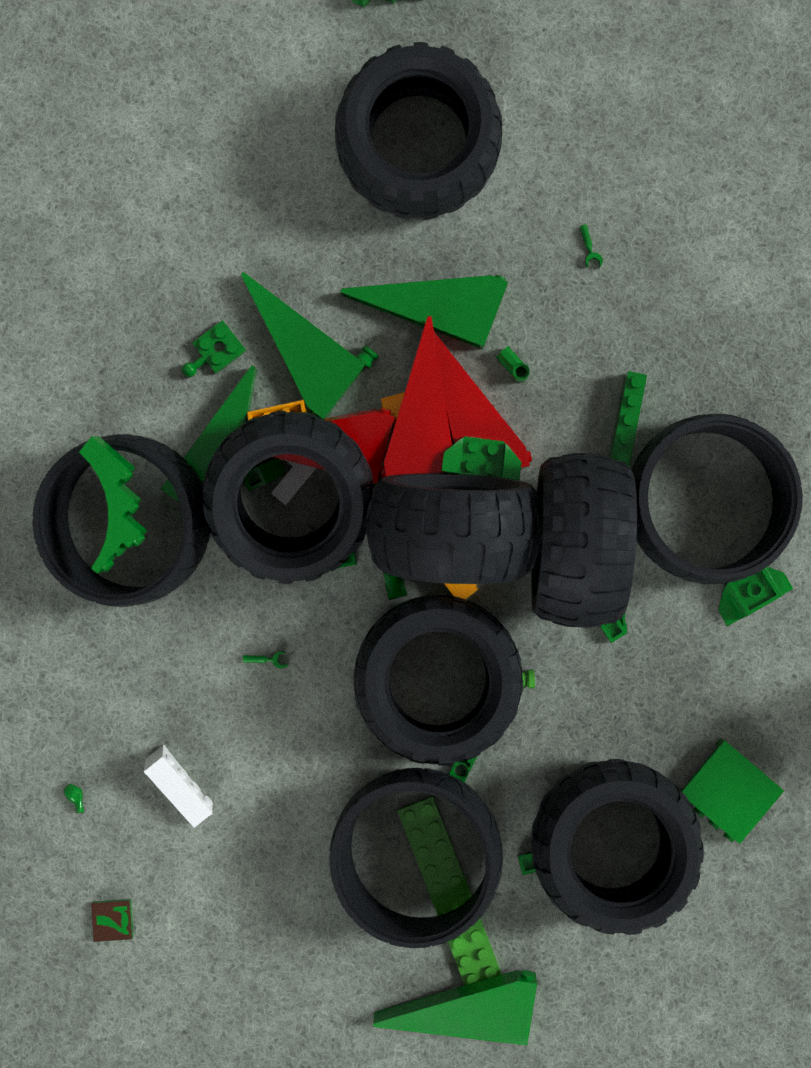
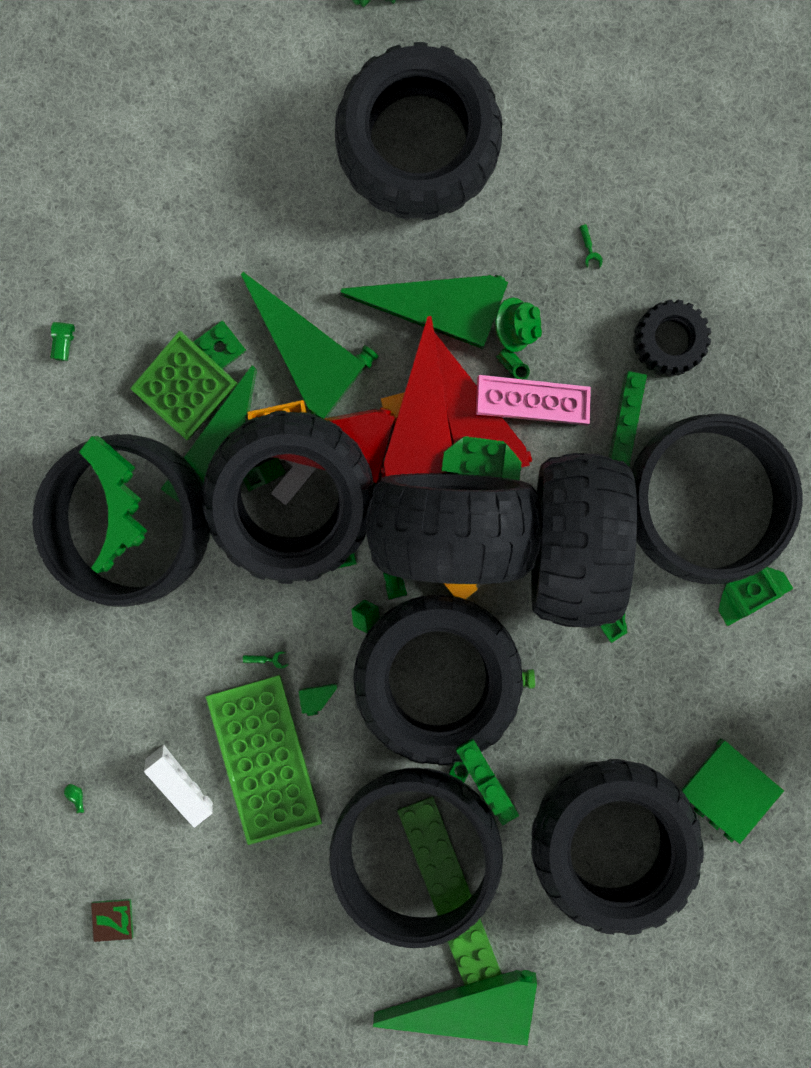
green plate [517,852,536,876] -> none
none -> green piece [50,322,75,361]
none -> bright green plate [130,331,238,440]
none -> bright green plate [206,675,323,845]
none -> green slope [298,683,338,716]
none -> green panel [351,599,380,634]
none -> green arch [456,739,519,826]
none -> bright pink plate [476,375,591,426]
none -> green piece [495,298,542,352]
none -> black tyre [633,299,711,376]

